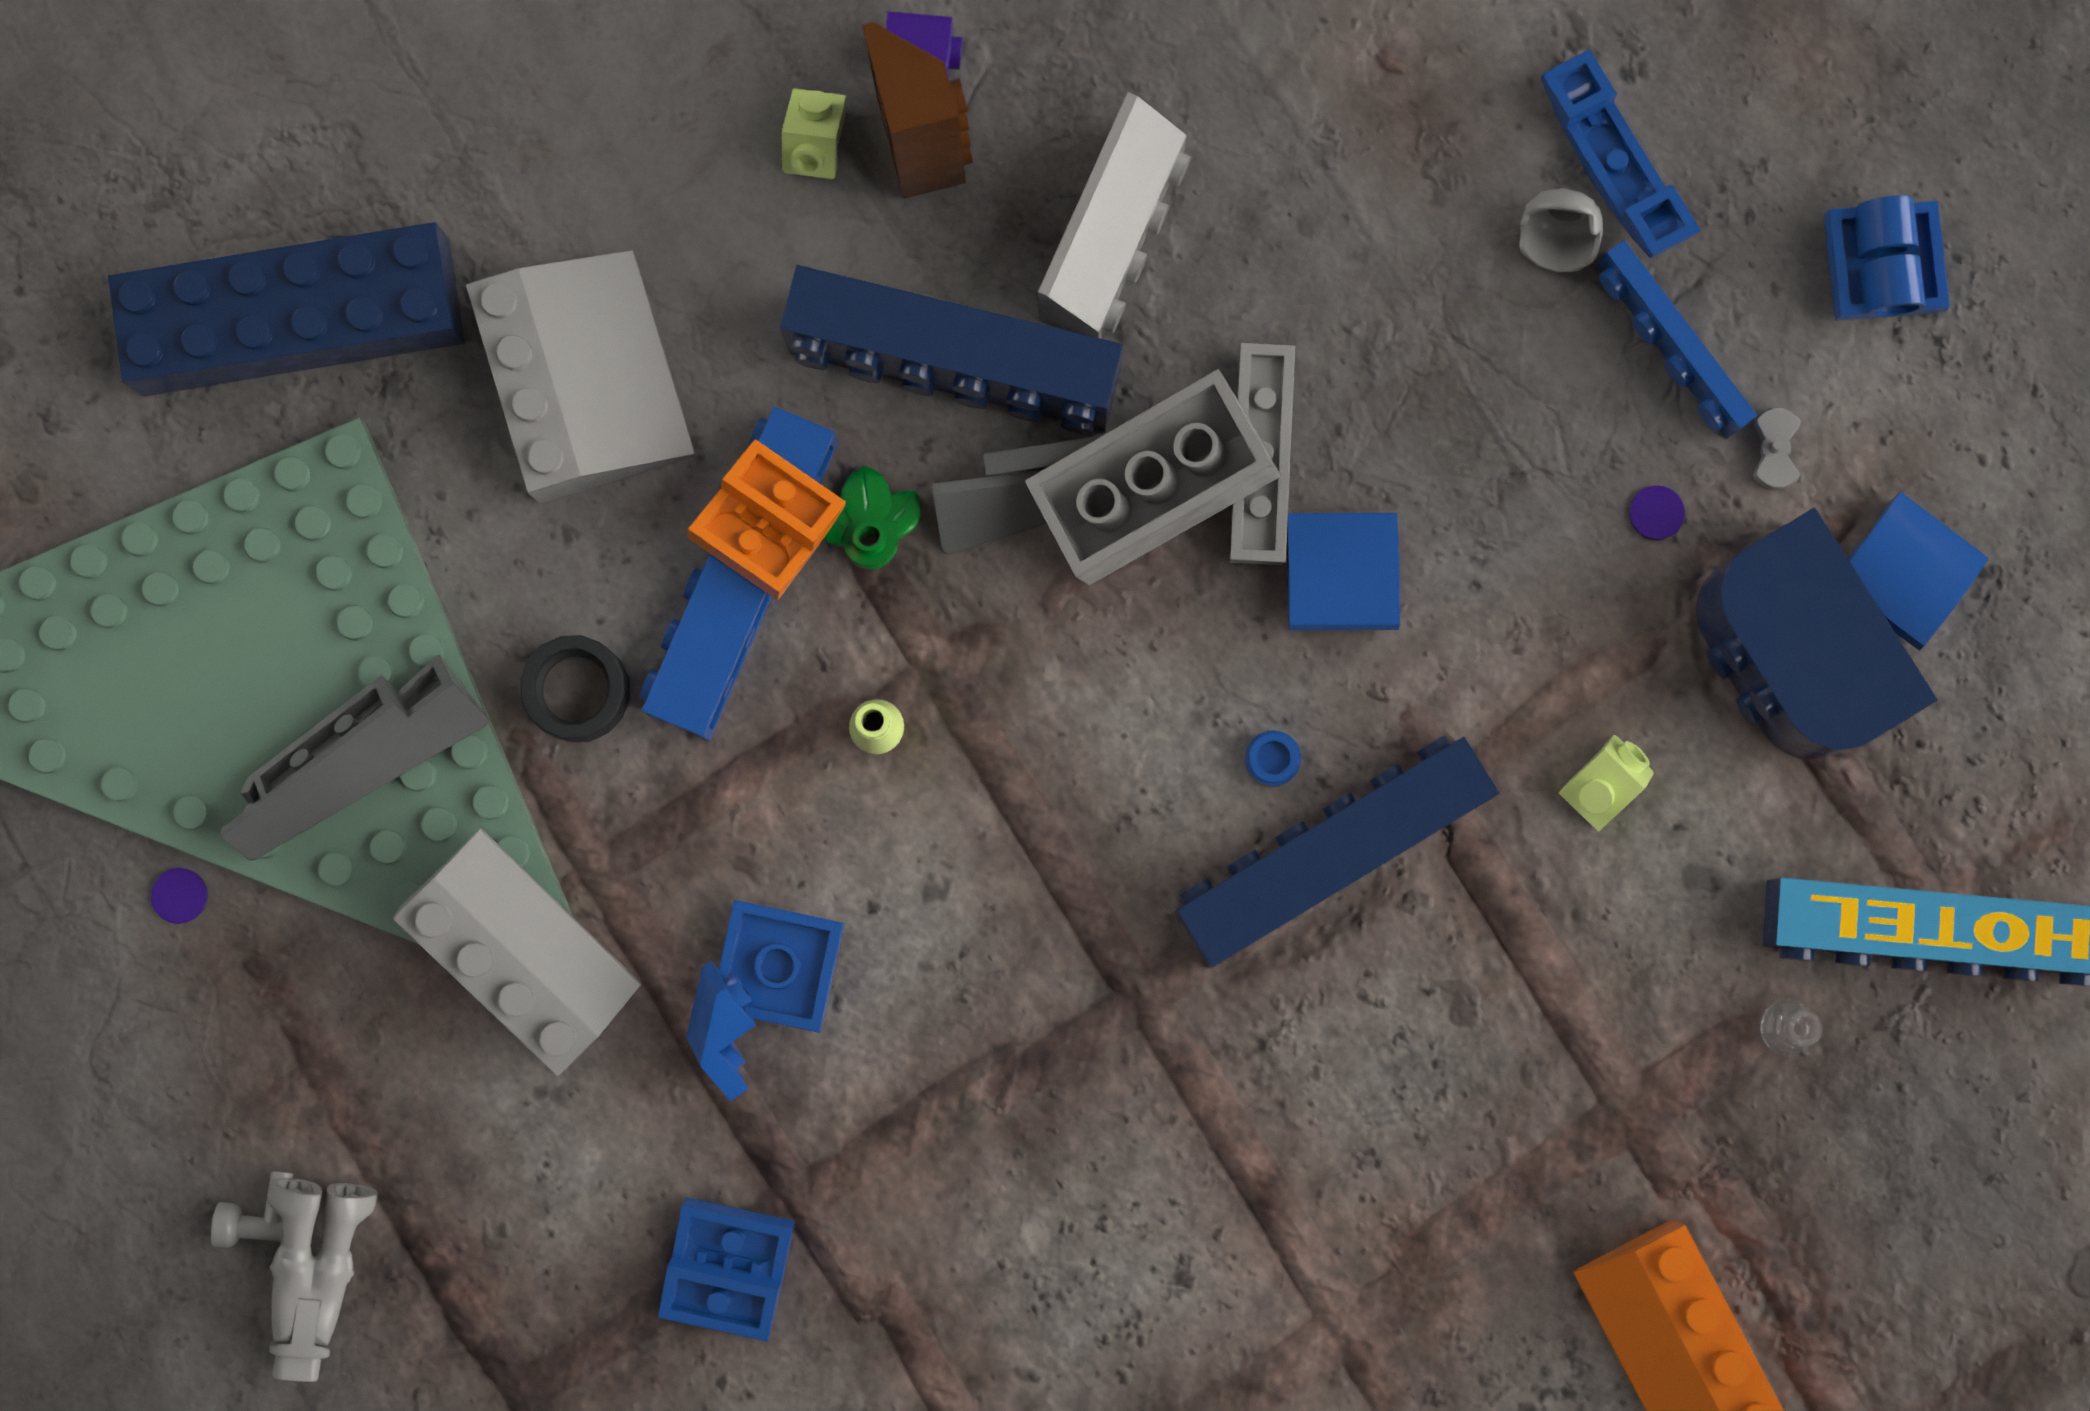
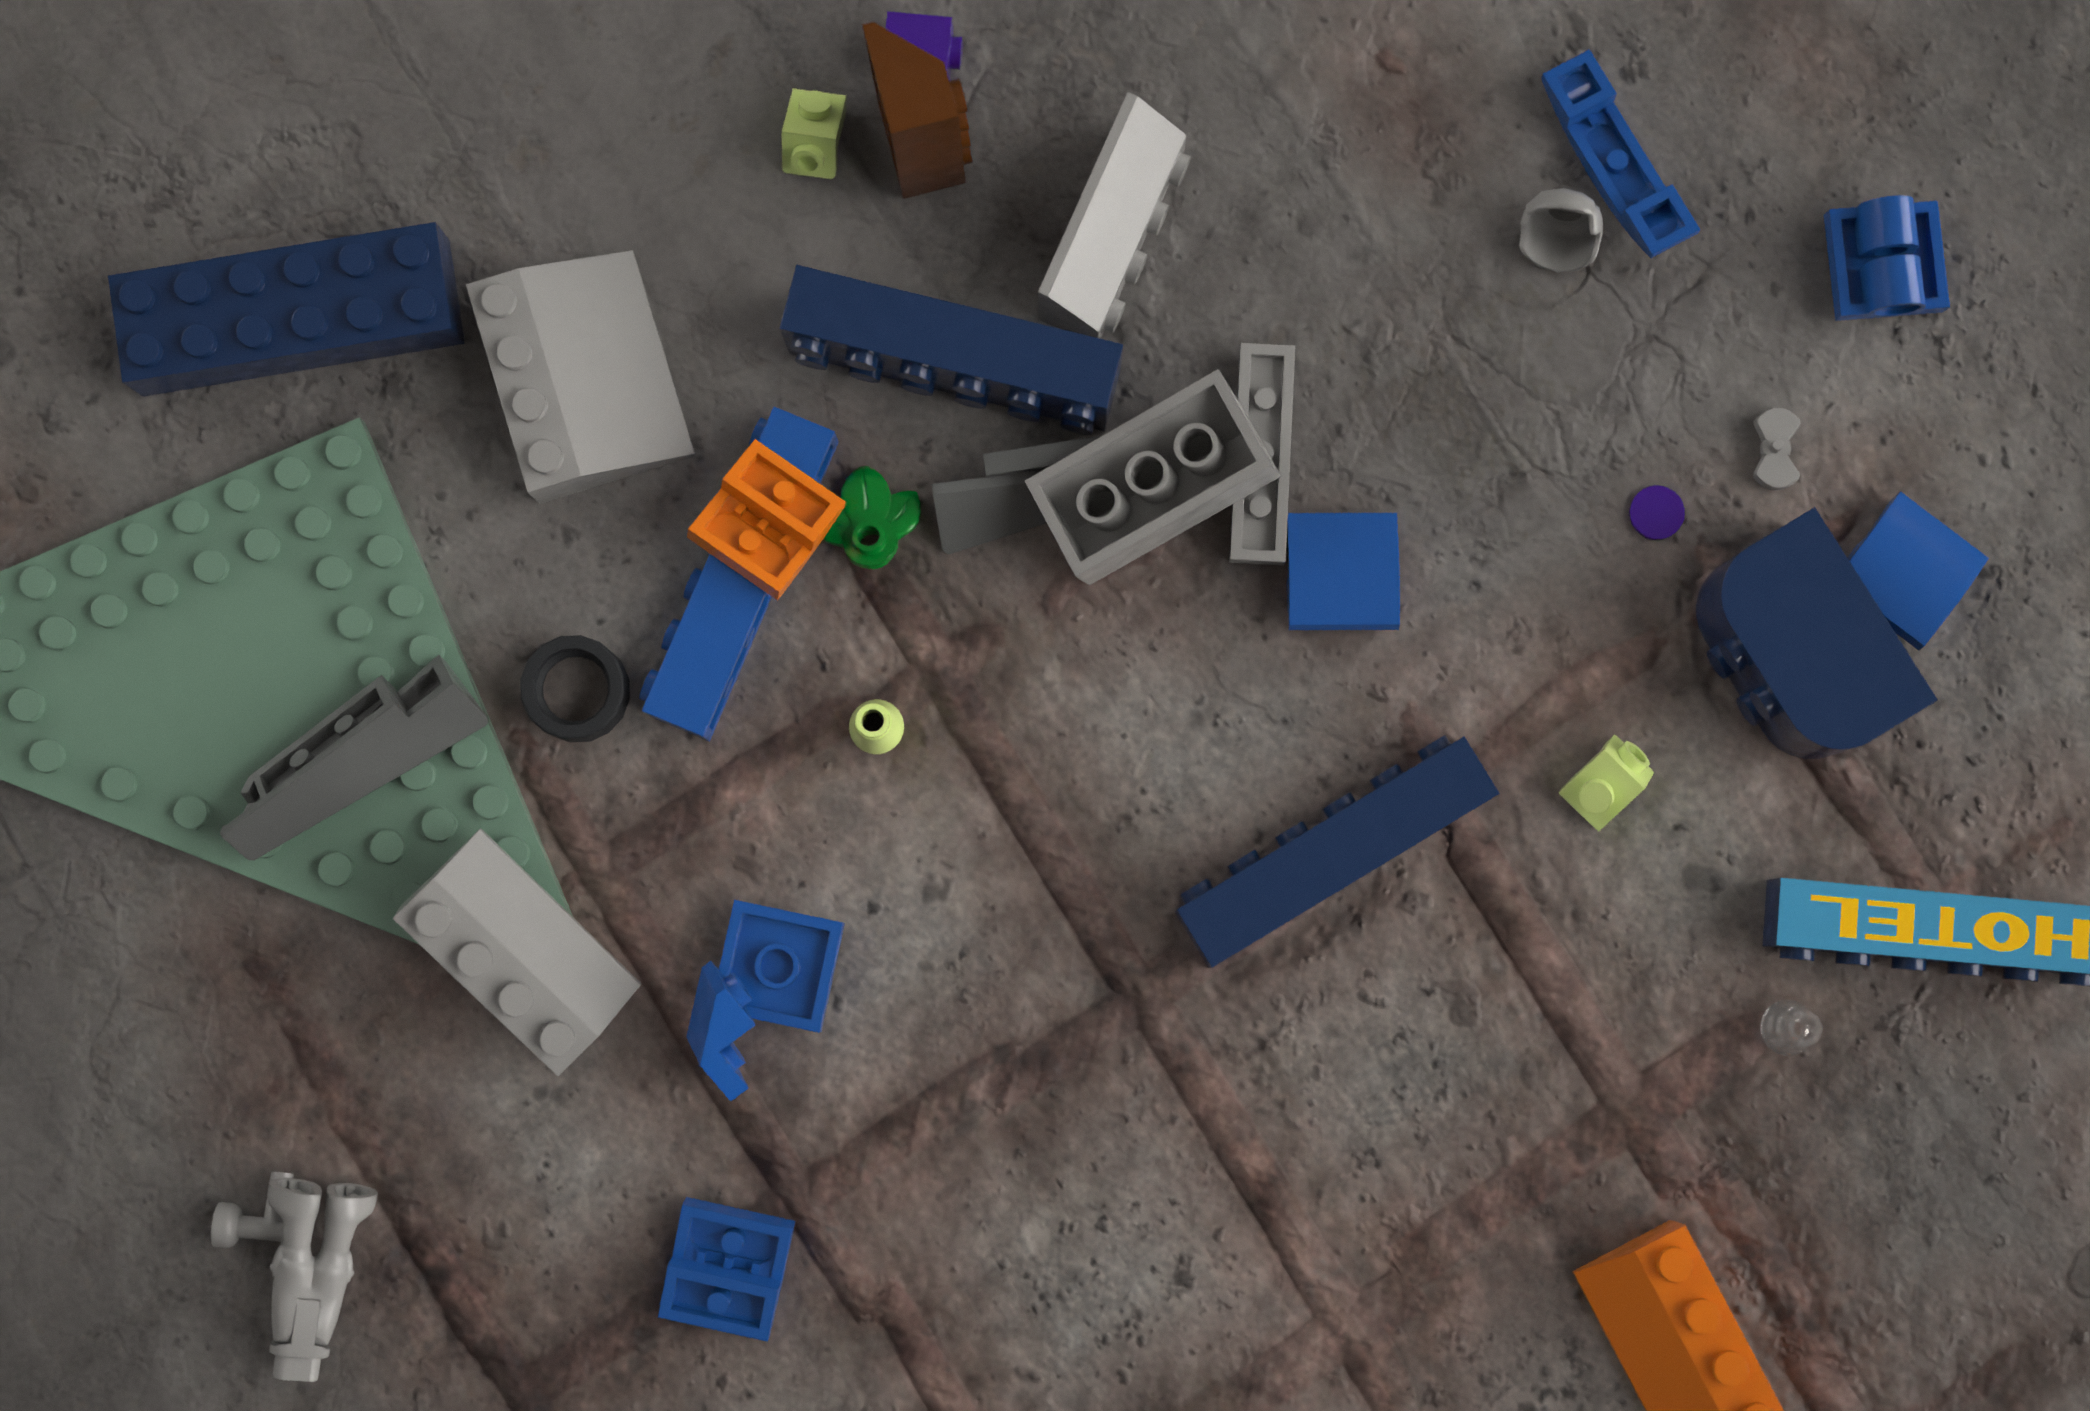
dark purple piece [151,868,208,924] -> none
blue tile [1245,730,1301,787] -> none
blue plate [1596,240,1758,439] -> none

